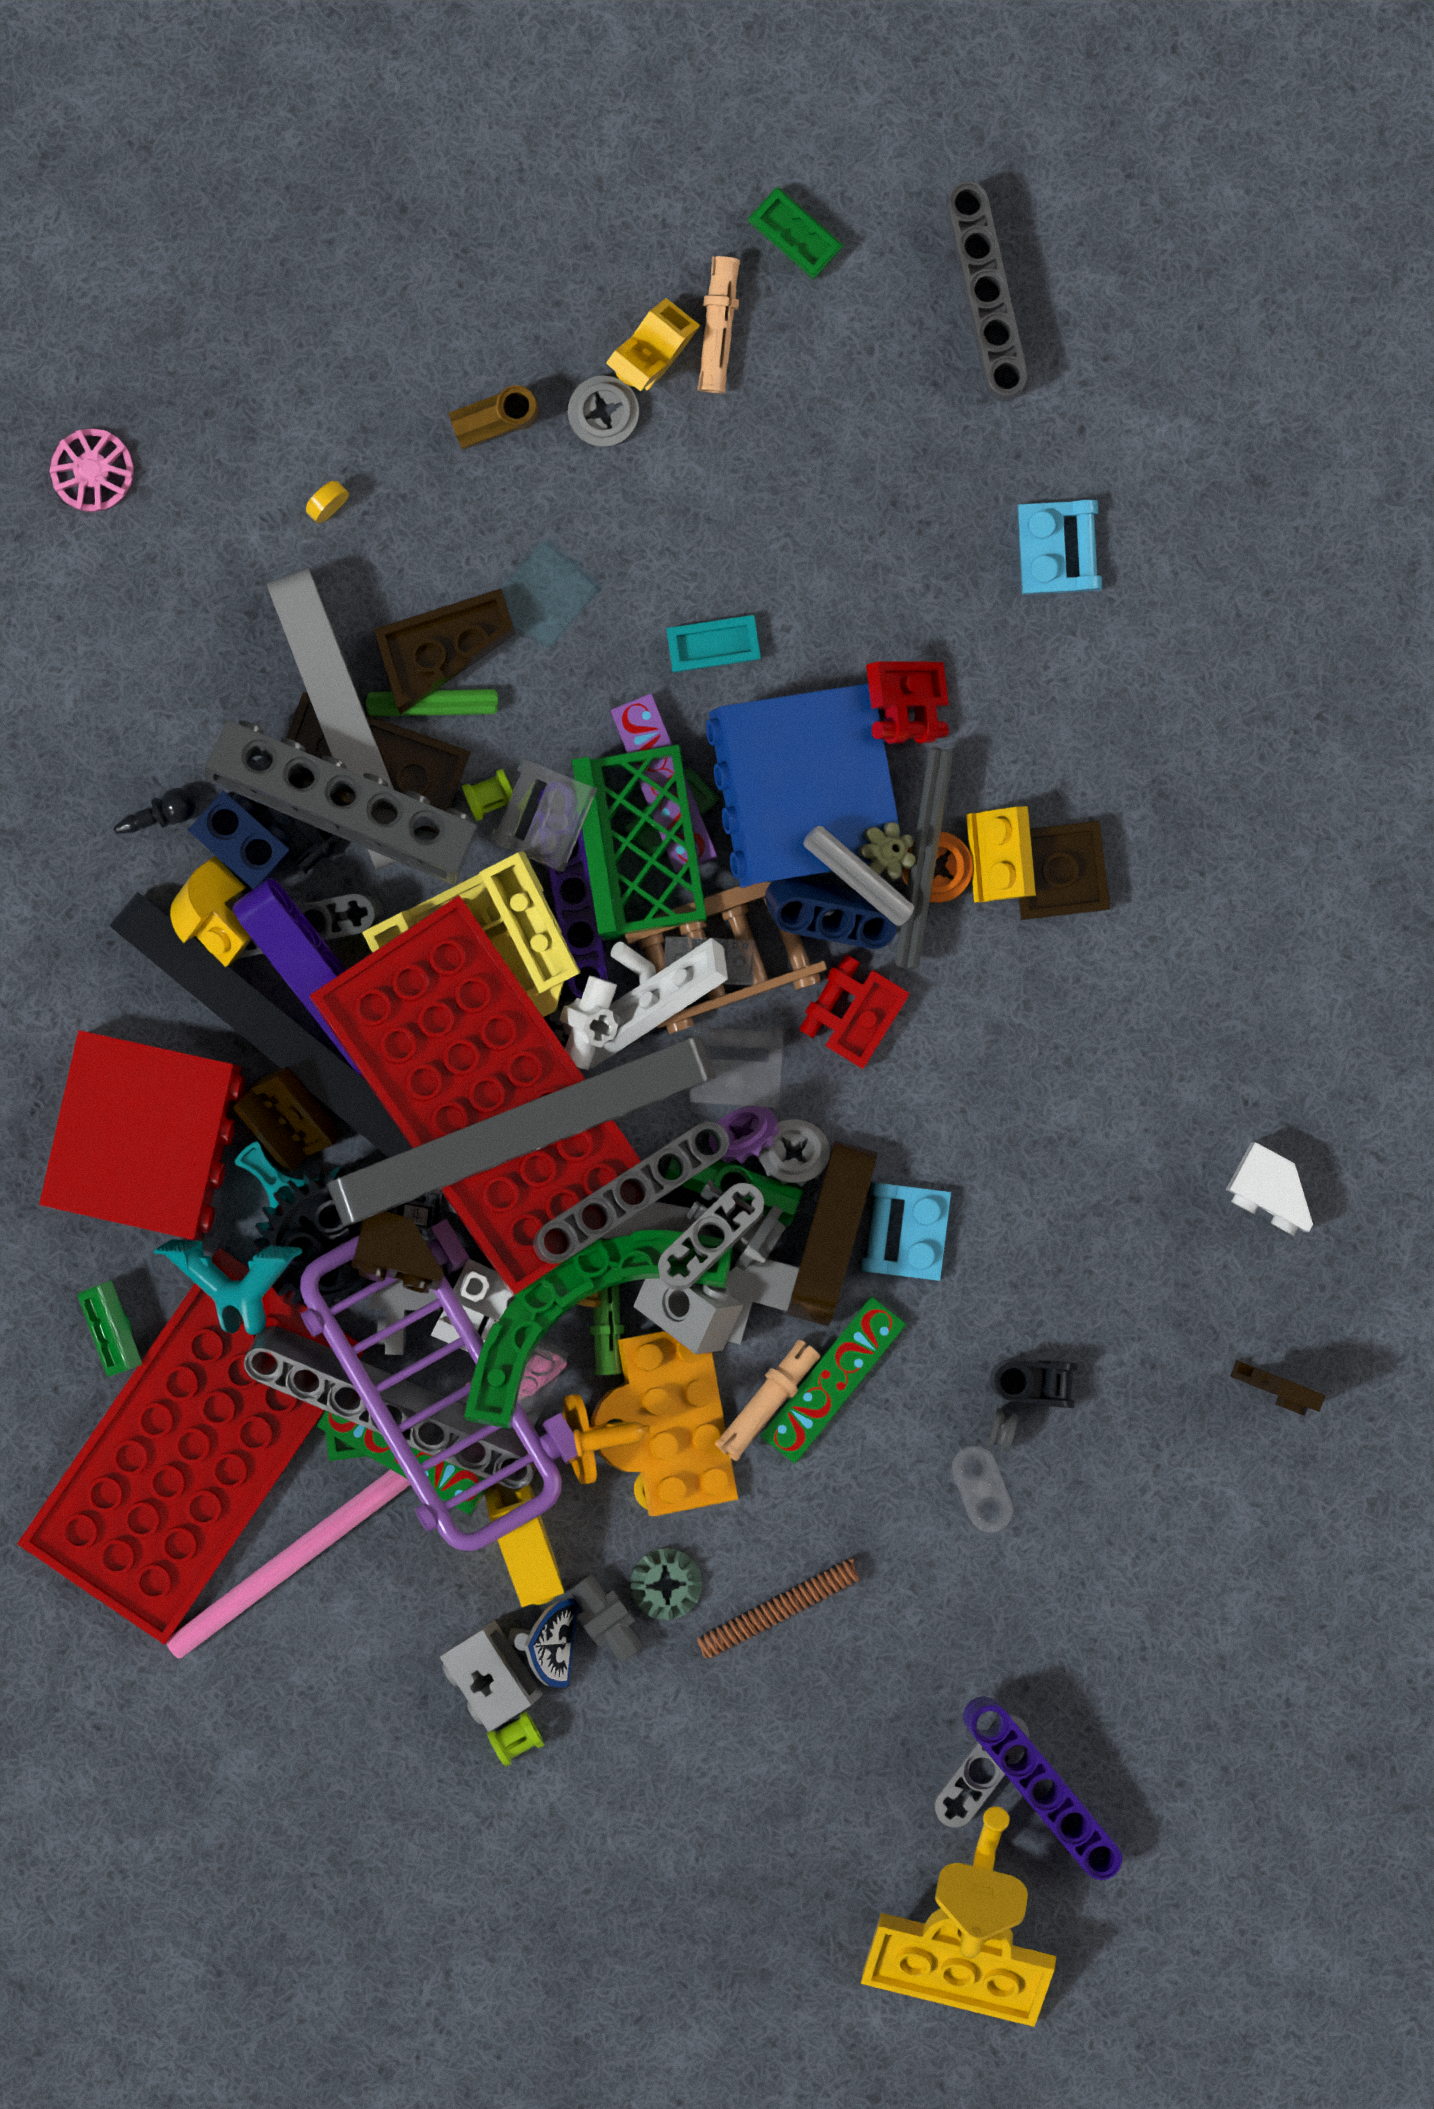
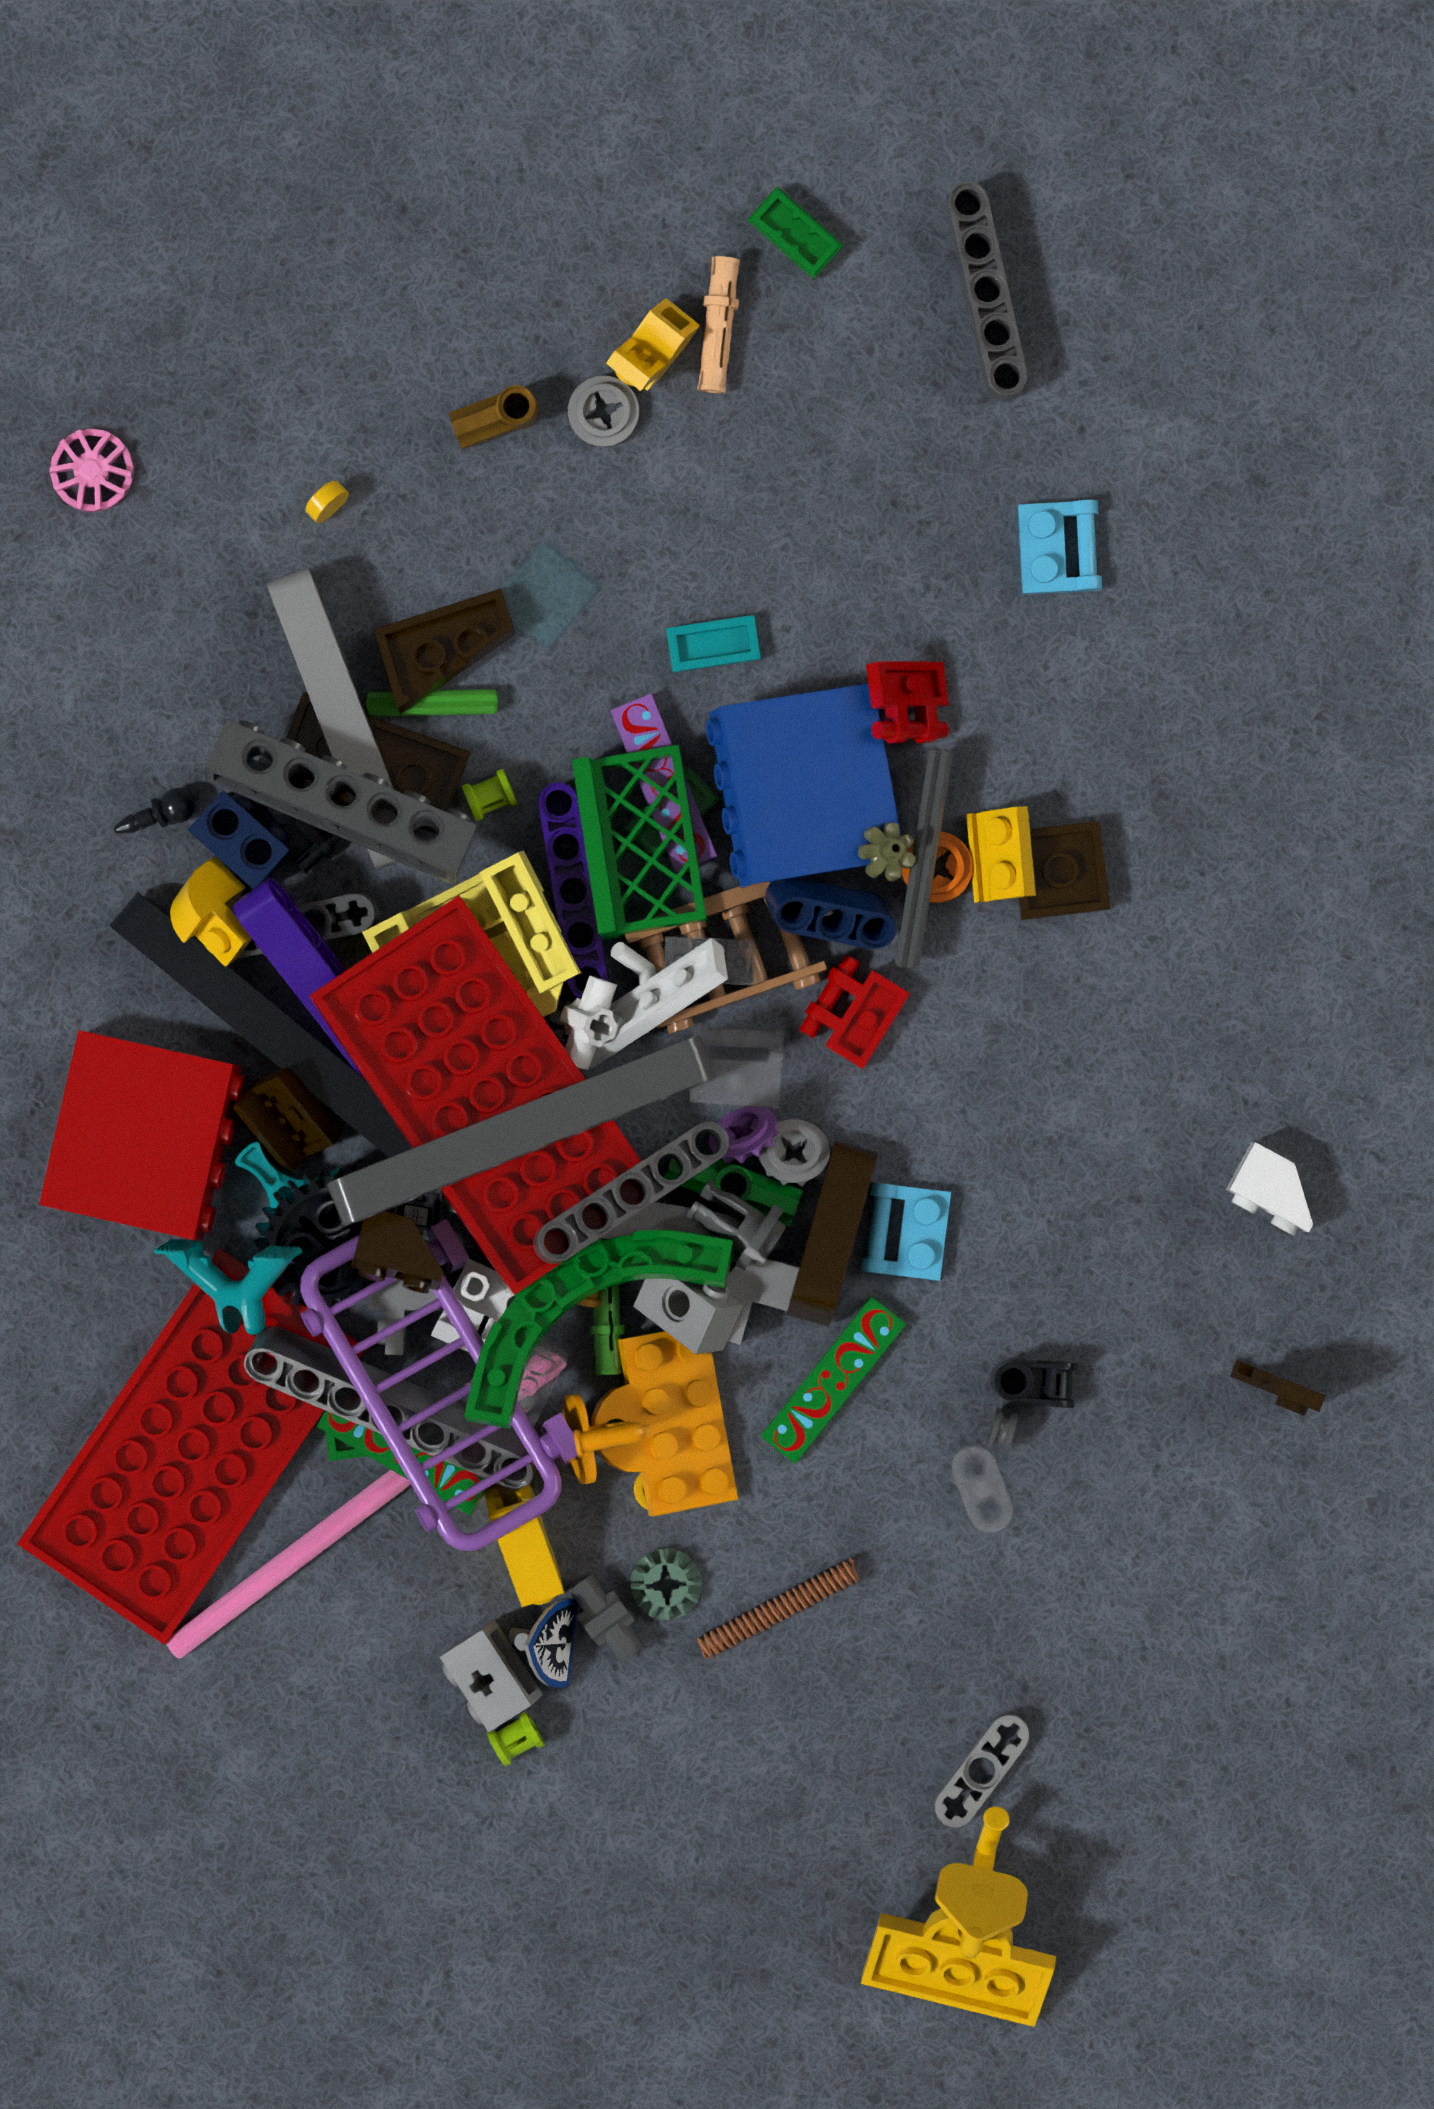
green plate [77,1280,142,1377] -> none
clear plate [489,758,597,872] -> none
light grey beam [658,1183,764,1290] -> none
light nougat pin [715,1339,820,1461] -> none
light grey axle [803,826,914,926] -> none
dark purple beam [963,1696,1122,1880] -> none

